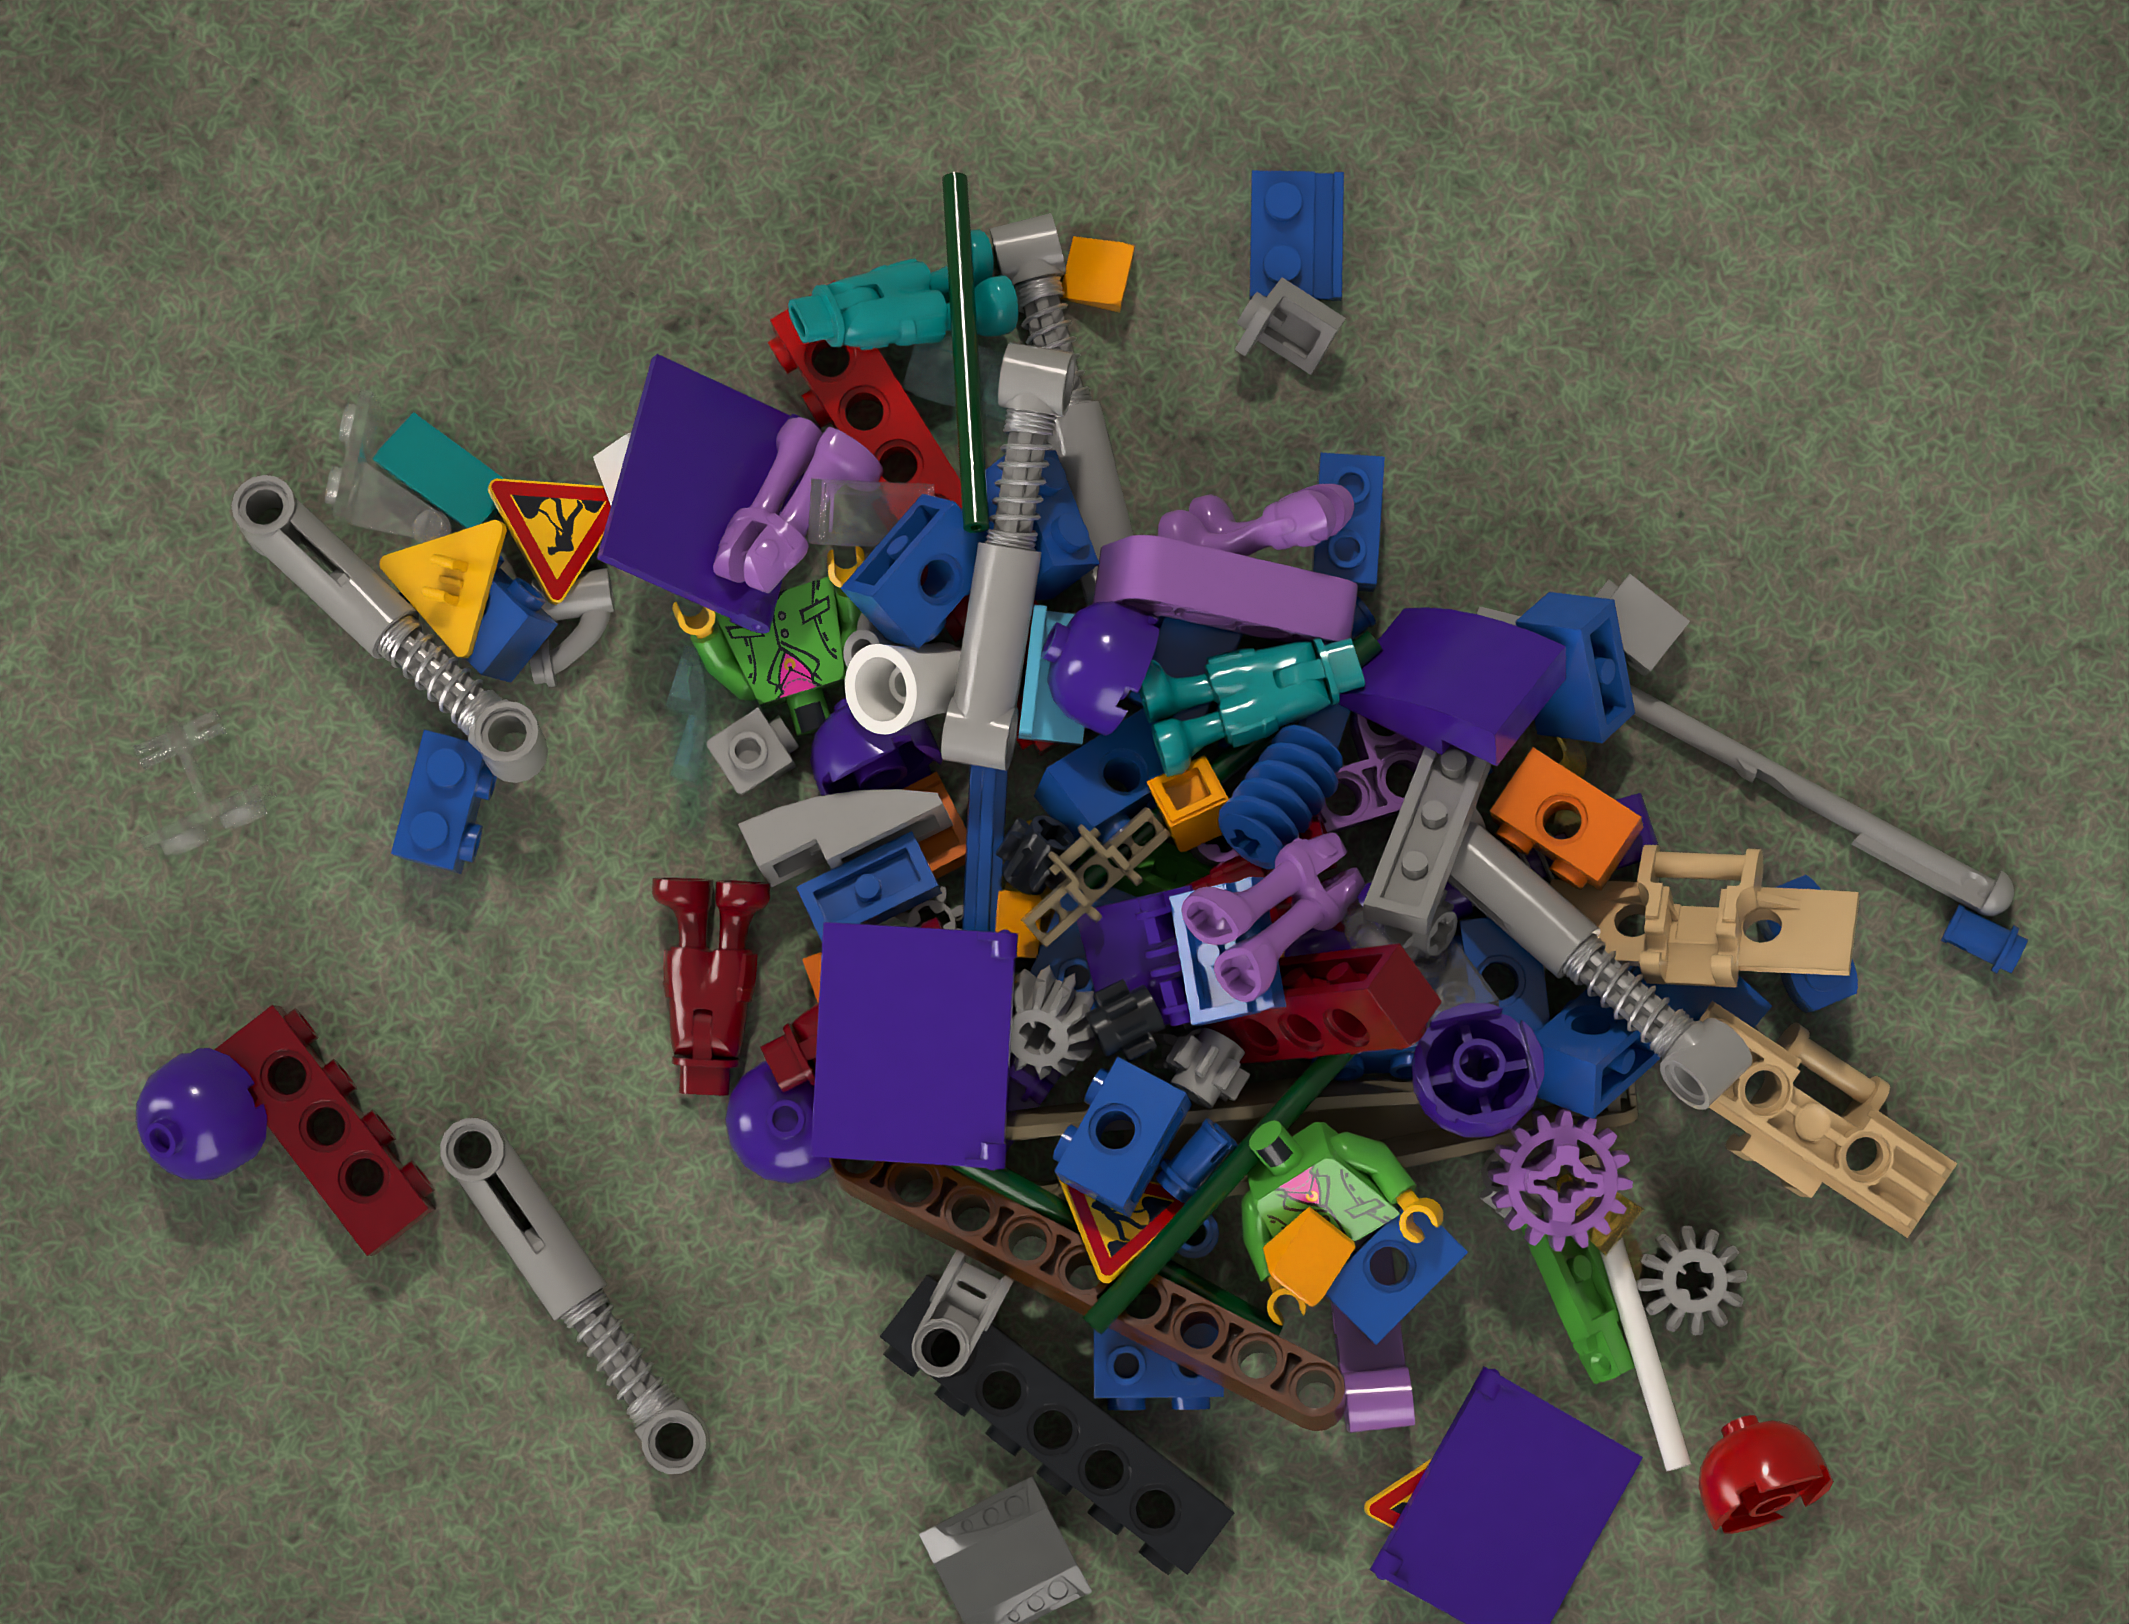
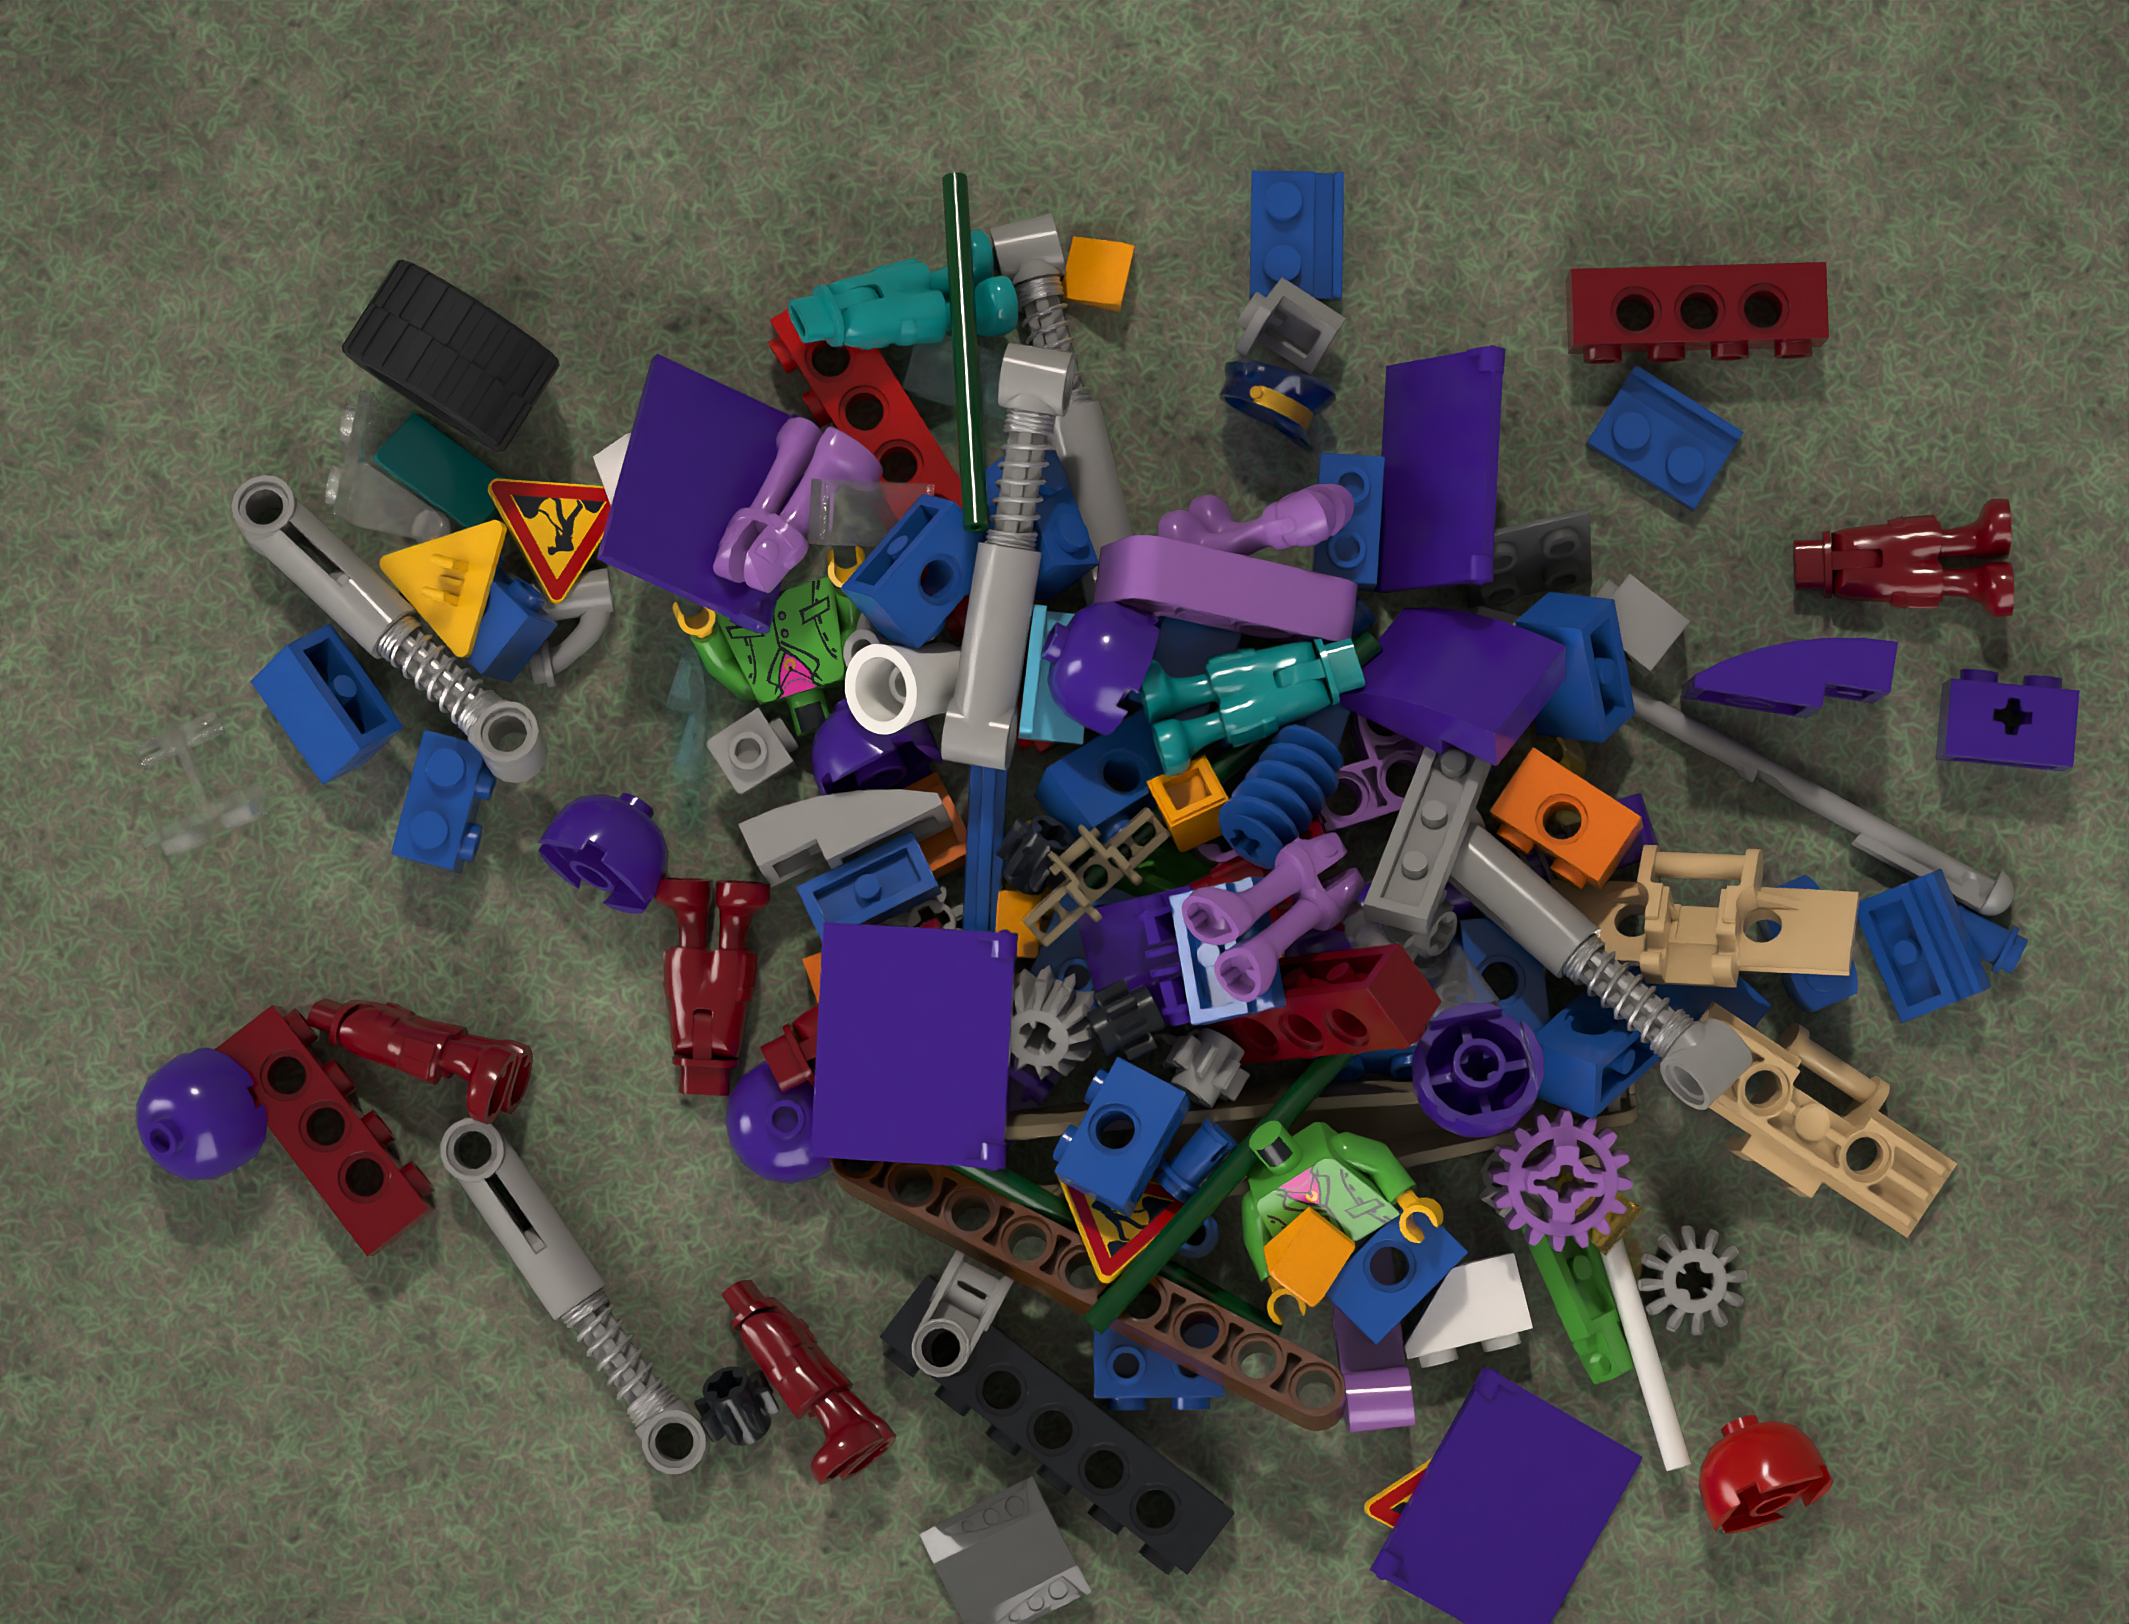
none -> blue brick [250,623,403,785]
none -> dark red piece [307,998,533,1124]
none -> black tyre [342,259,560,452]
none -> dark purple cylinder [538,793,669,914]
none -> black gear [694,1366,780,1446]
none -> dark red piece [721,1279,896,1485]
none -> clear blue piece [1219,358,1336,452]
none -> dark purple piece [1374,345,1505,593]
none -> white slope [1403,1252,1533,1368]
none -> dark grey hinge [1466,508,1592,608]
none -> dark red brick [1566,262,1829,364]
none -> blue plate [1585,365,1743,512]
none -> dark purple slope [1680,638,1898,719]
none -> dark red piece [1793,498,2014,617]
none -> blue plate [1857,869,1991,1023]
none -> dark purple brick [1936,669,2080,772]

